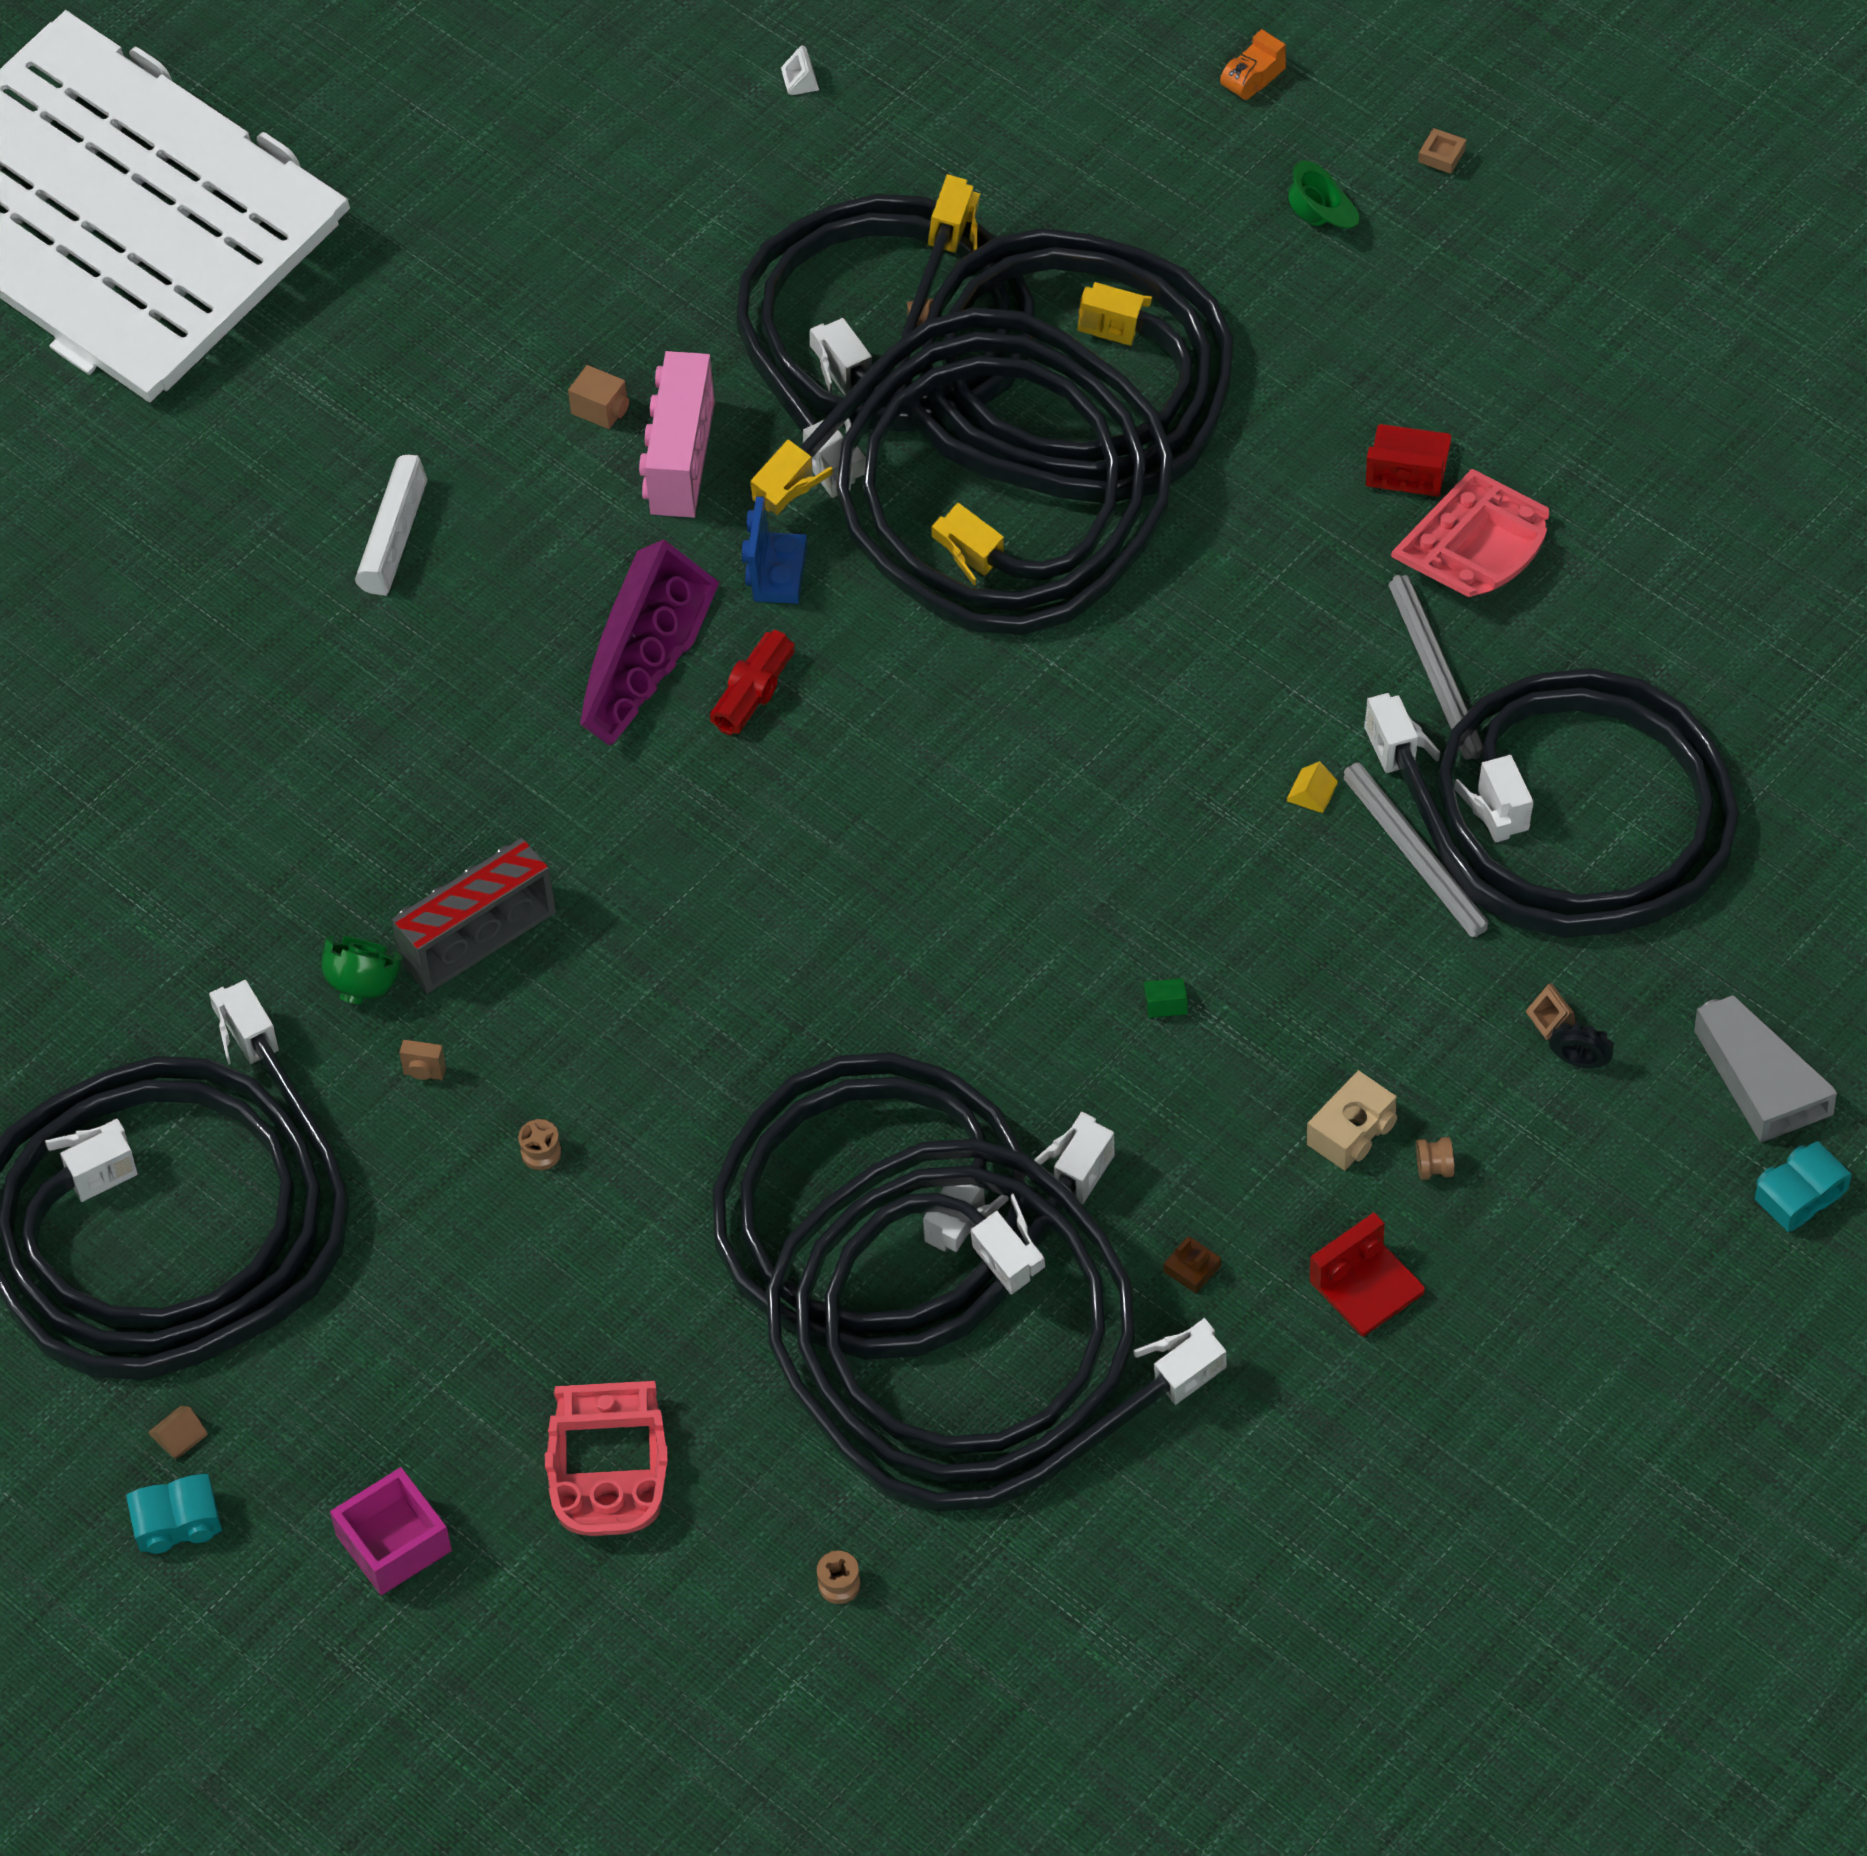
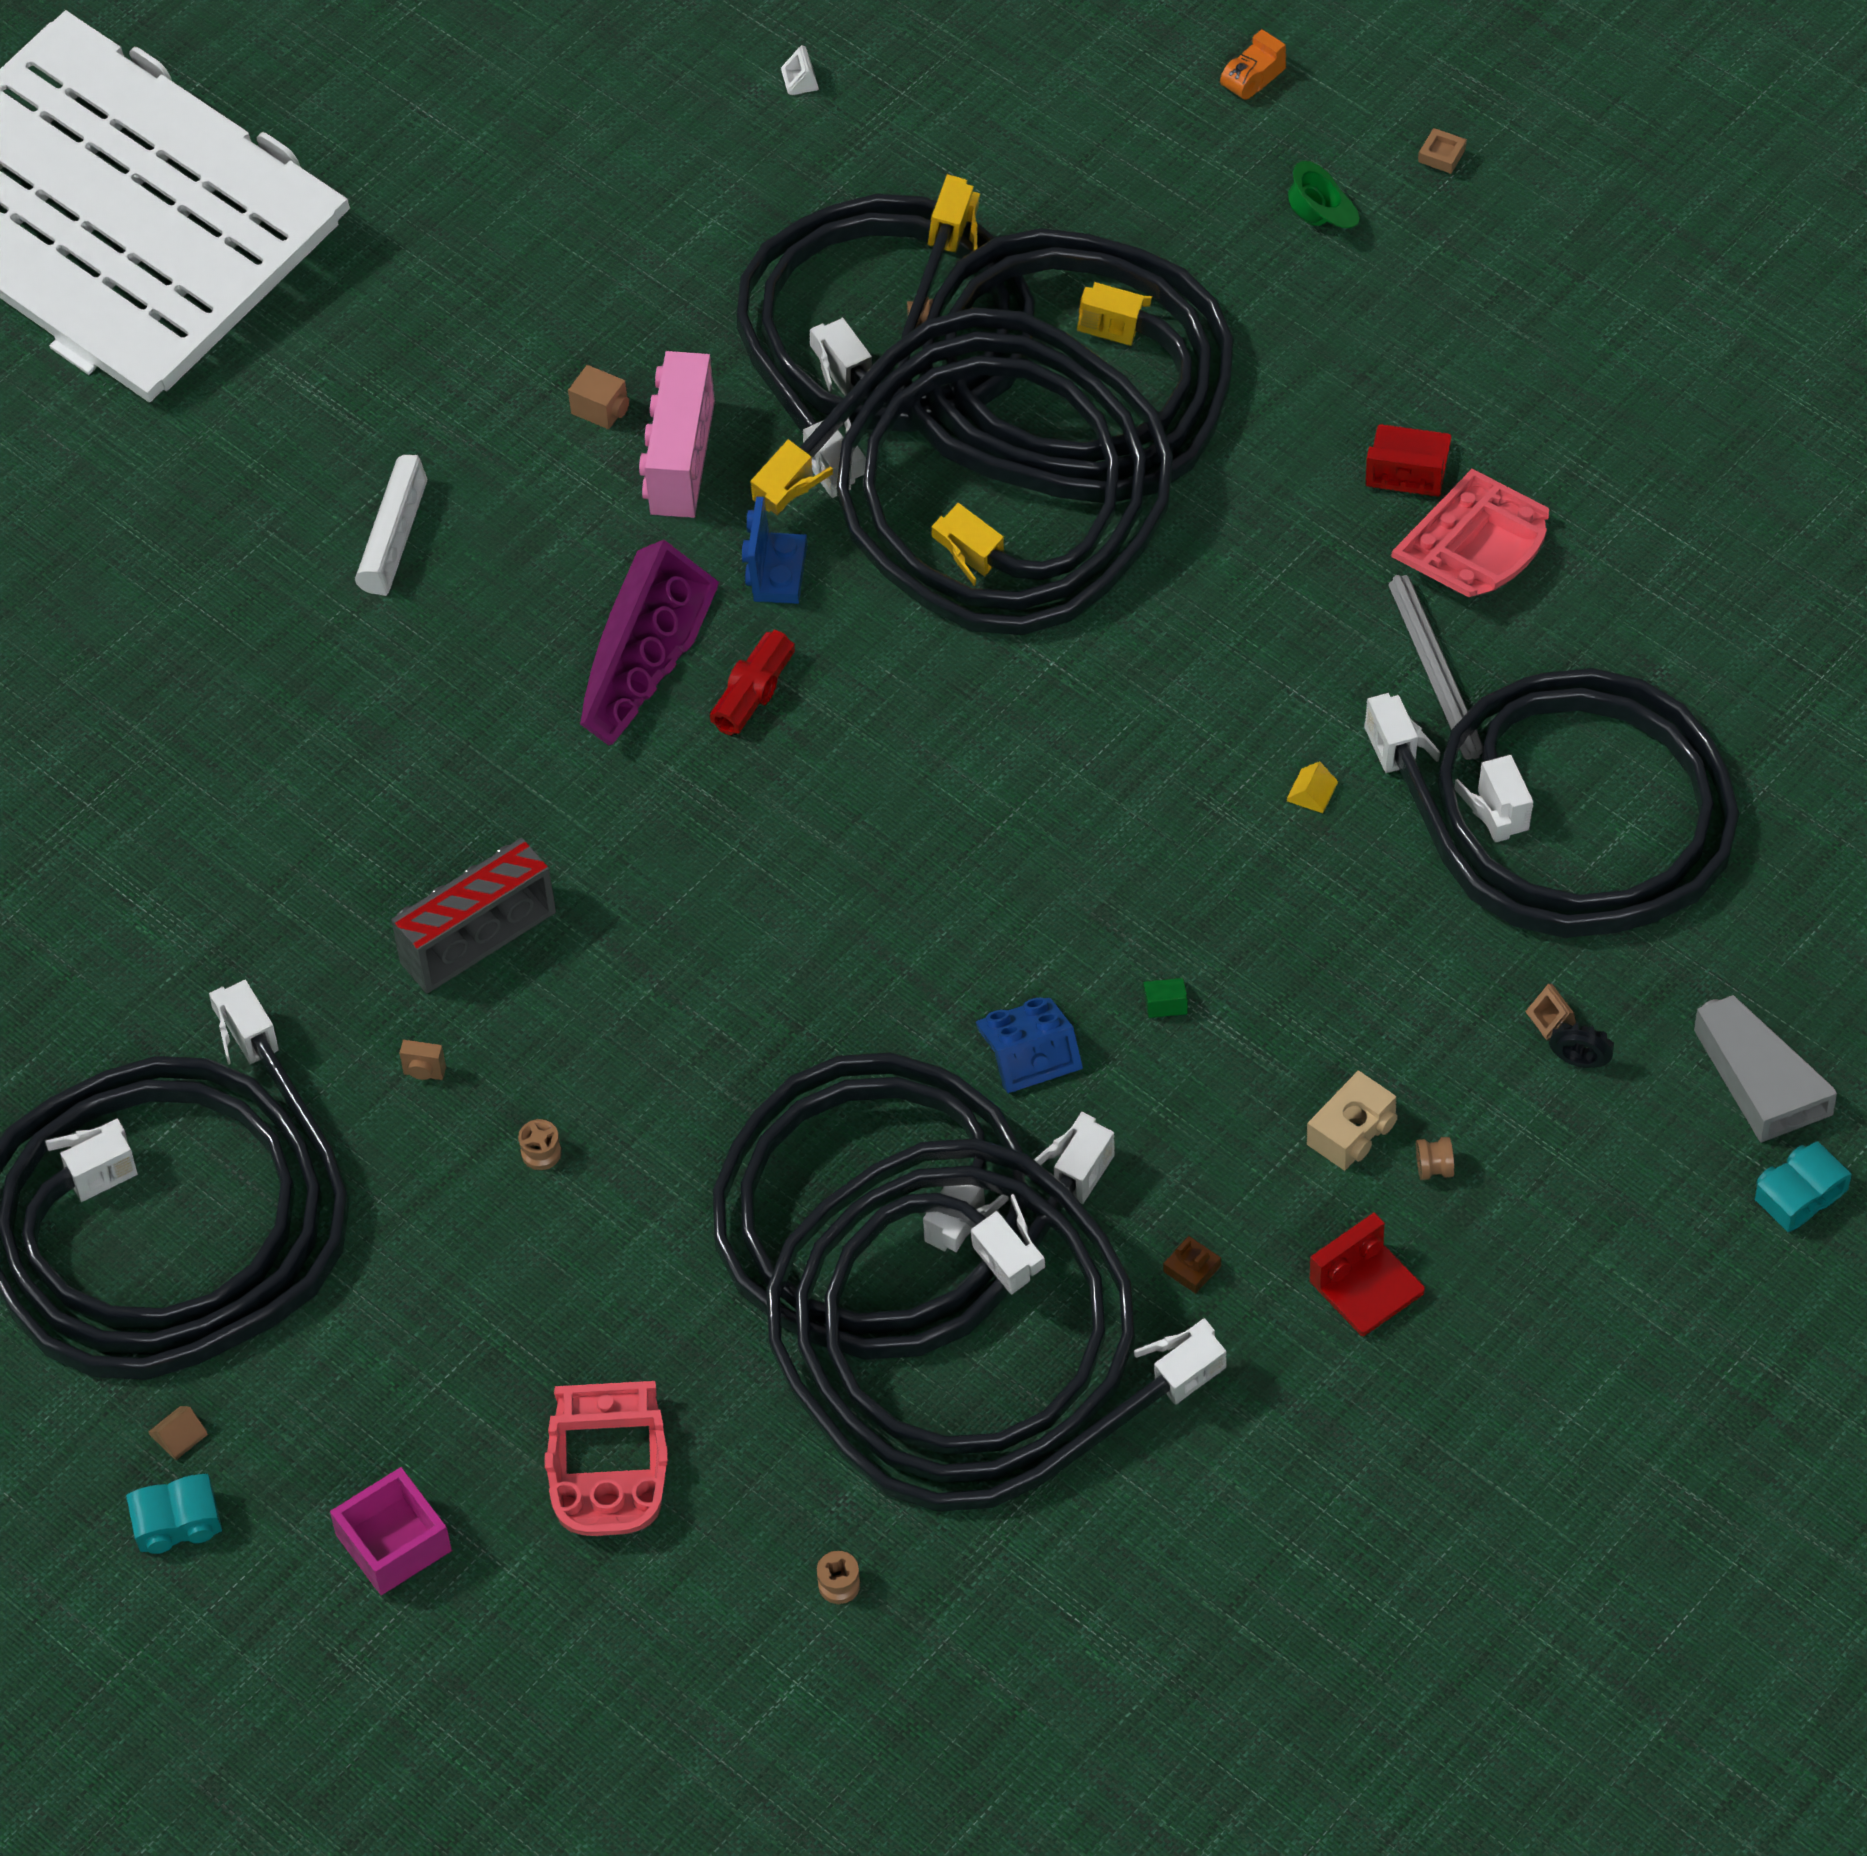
green cylinder [321,935,403,1004] -> none
light grey axle [1344,763,1488,938] -> none
none -> blue bracket [976,998,1083,1093]

